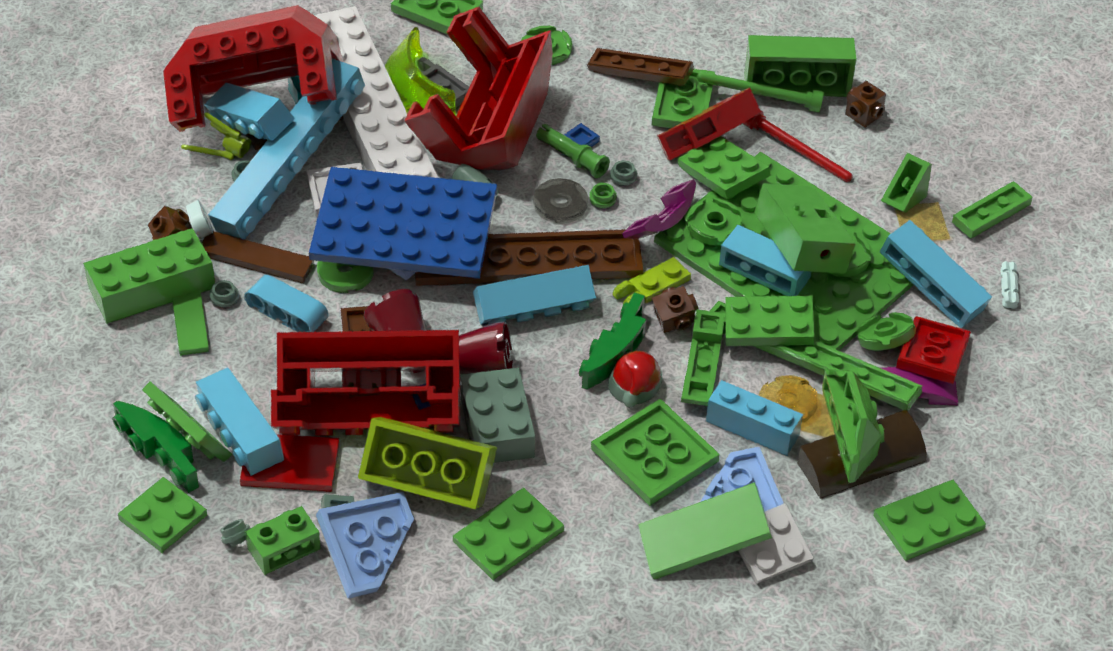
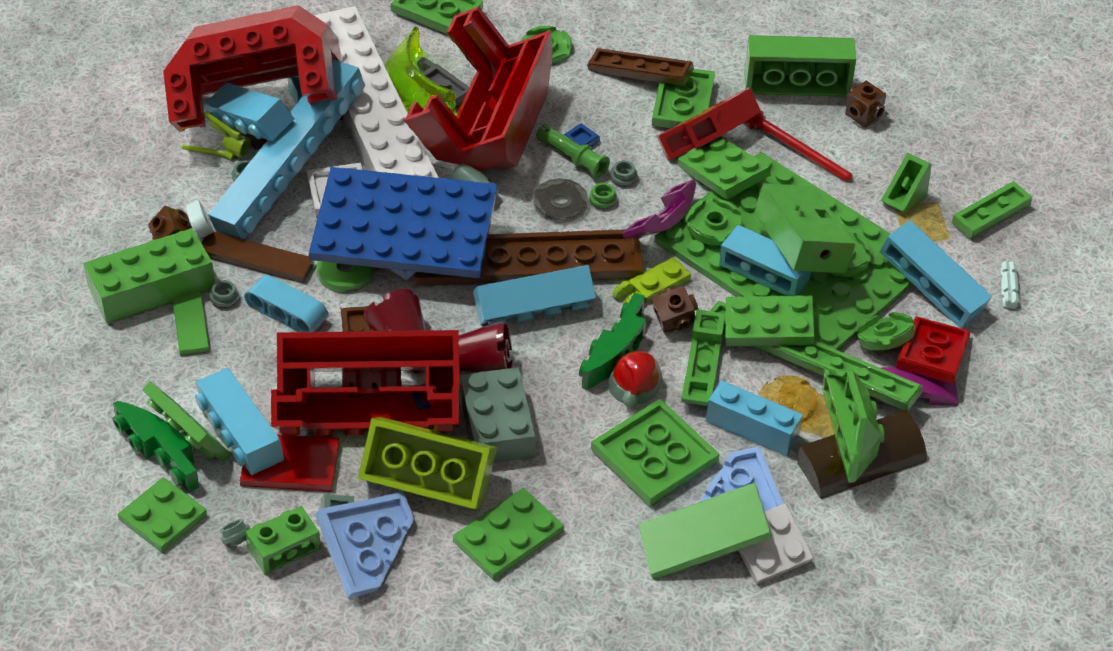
bright green piece [697,72,824,113] -> none
bright green plate [873,479,986,561] -> none

